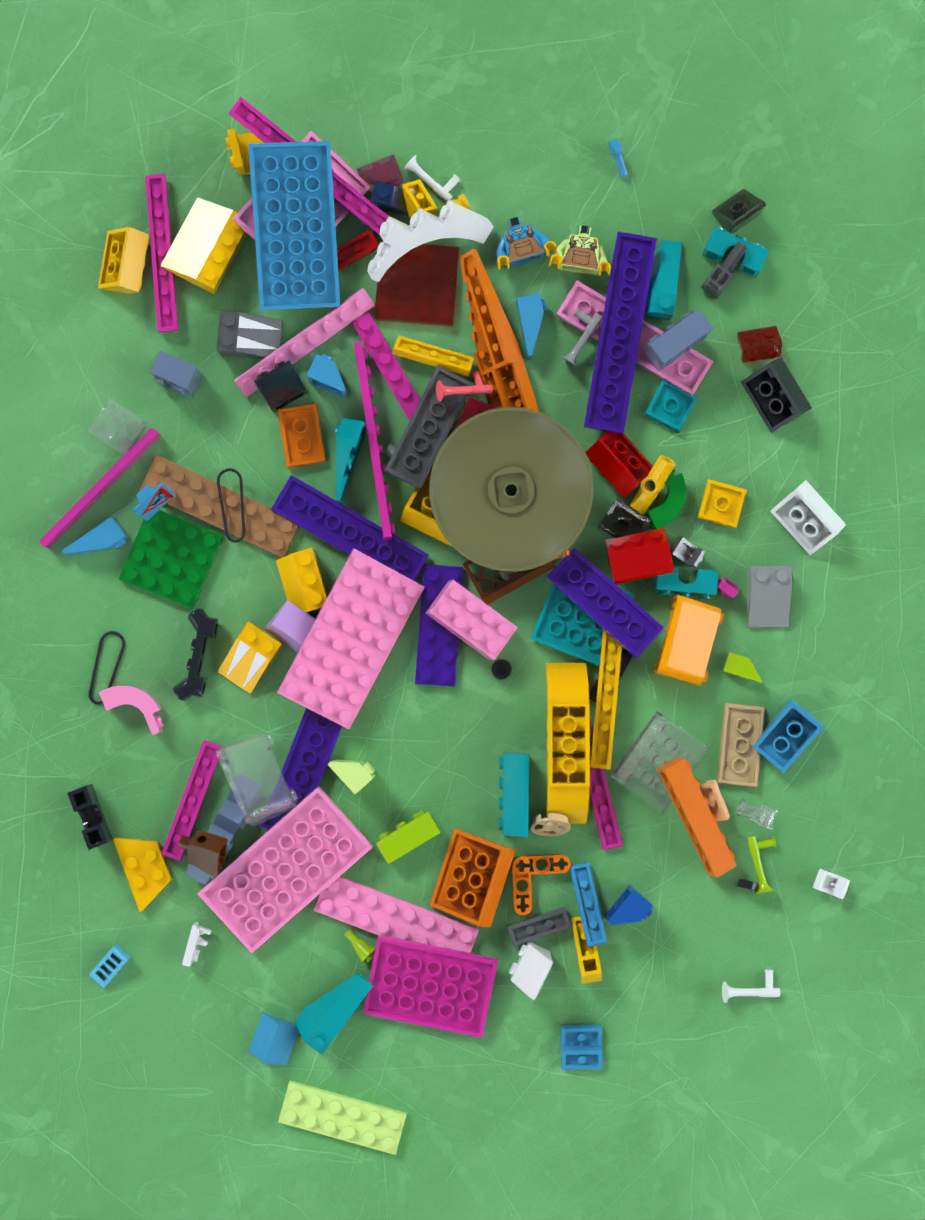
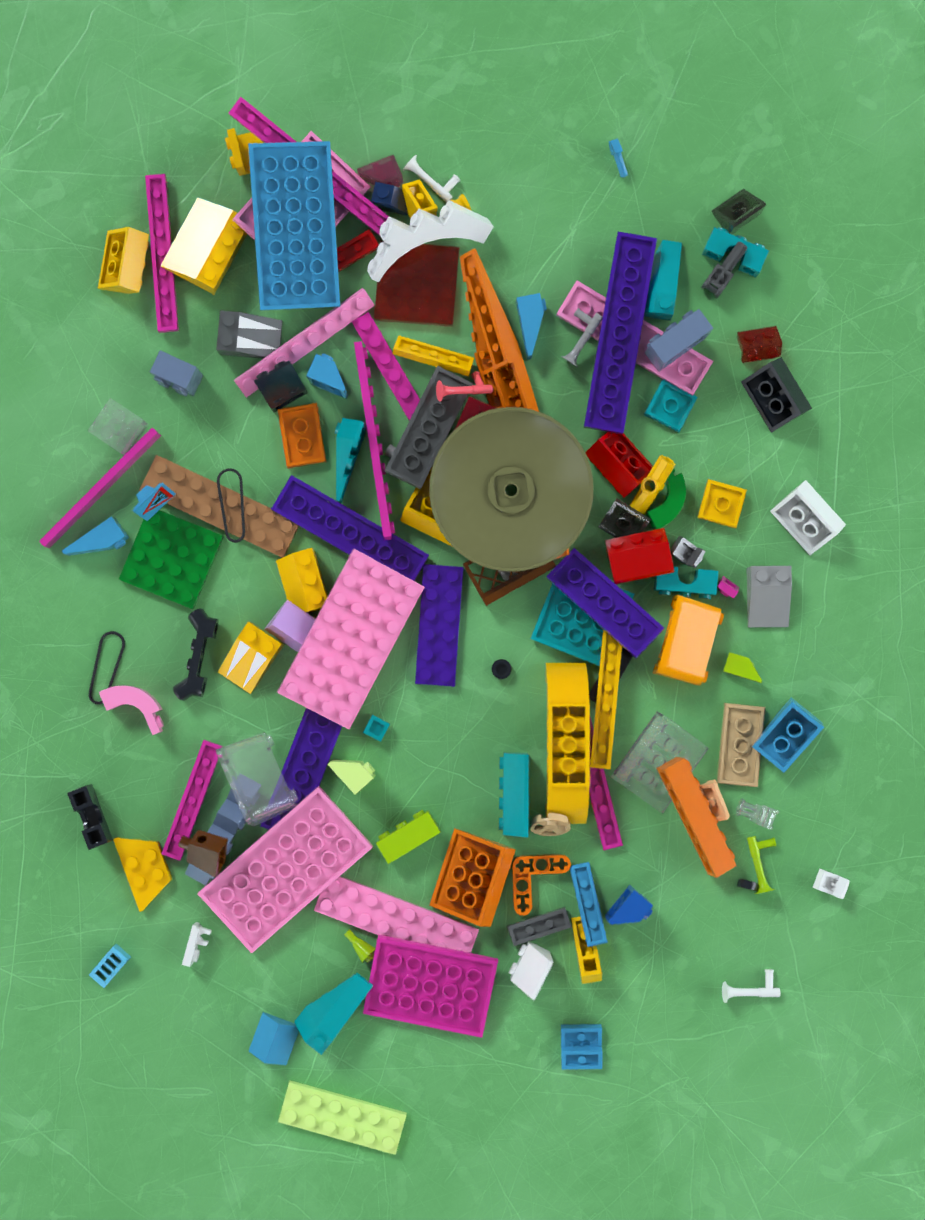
bright pink brick [426,580,518,660] -> none
torso [496,217,558,270] -> none
torso [549,225,611,276] -> none
none -> teal plate [363,715,390,742]

